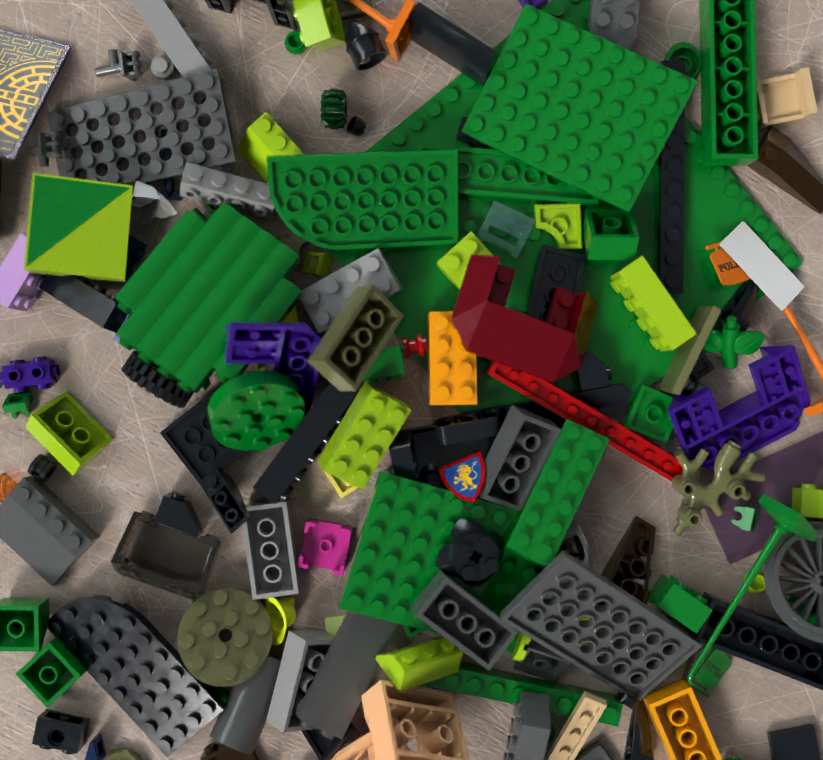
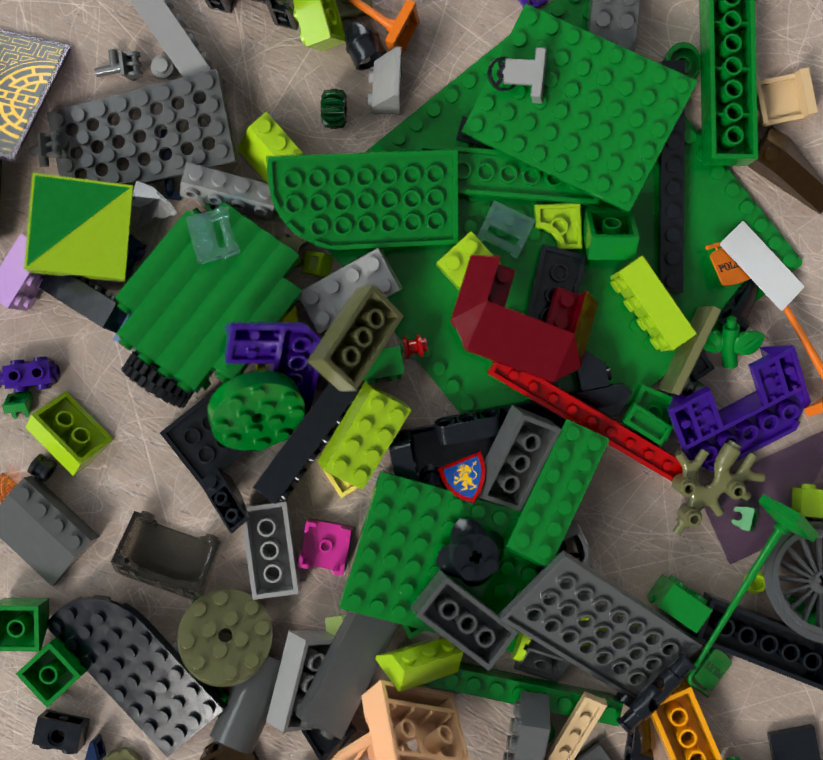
black slope [154,491,203,538] -> none
neon yellow piece [264,597,296,645] -> none
green plate [285,31,307,55] -> none
black hinge [347,115,366,136] -> none
black slope [410,2,497,87] -> none
light orange brick [427,312,477,406] -> none
dark brown wedge [598,516,656,614] -> none
none -> clear light blue plate [185,206,240,264]
none -> light grey slope [368,47,402,115]
none -> light grey piece [488,48,547,103]
none -> black piece [616,652,697,735]
none -> green tile [621,402,673,446]

